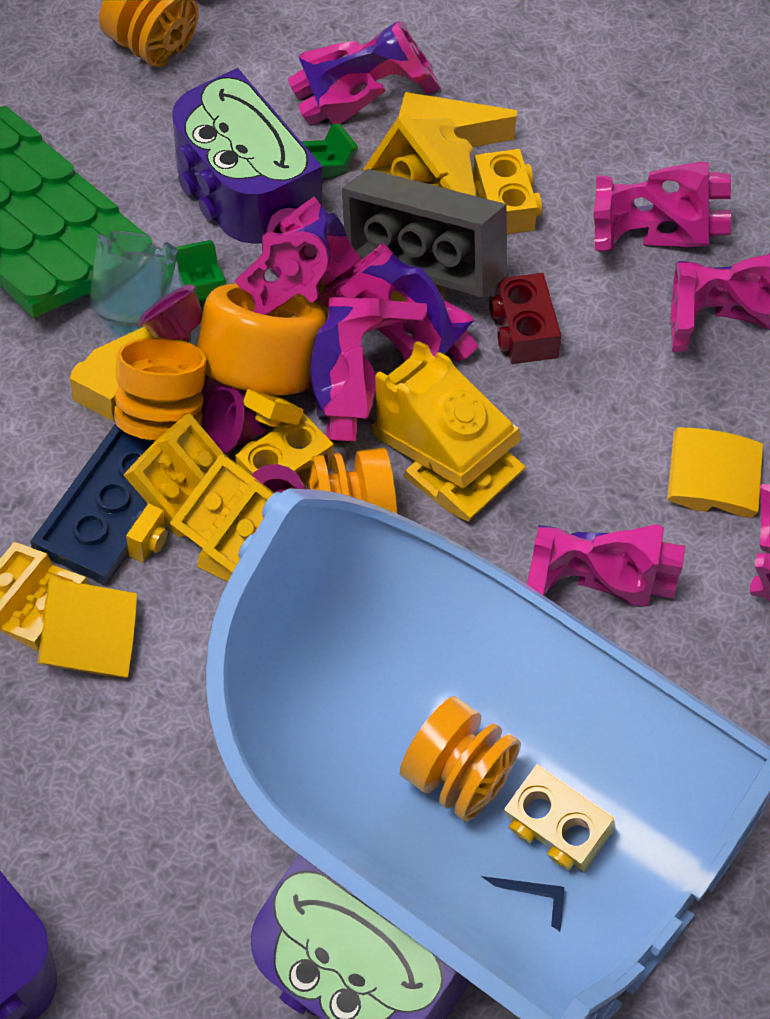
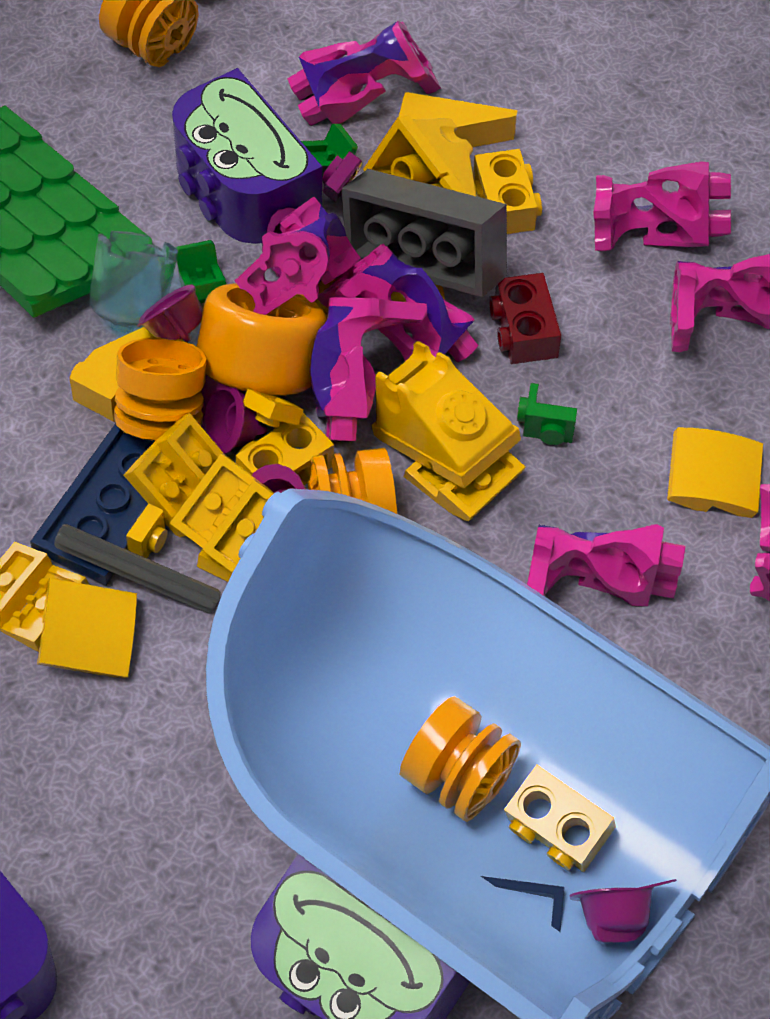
none -> dark grey axle [54,524,221,613]
none -> magenta hinge [322,151,362,203]
none -> green bracket [517,383,578,445]
none -> magenta piece [570,879,677,943]

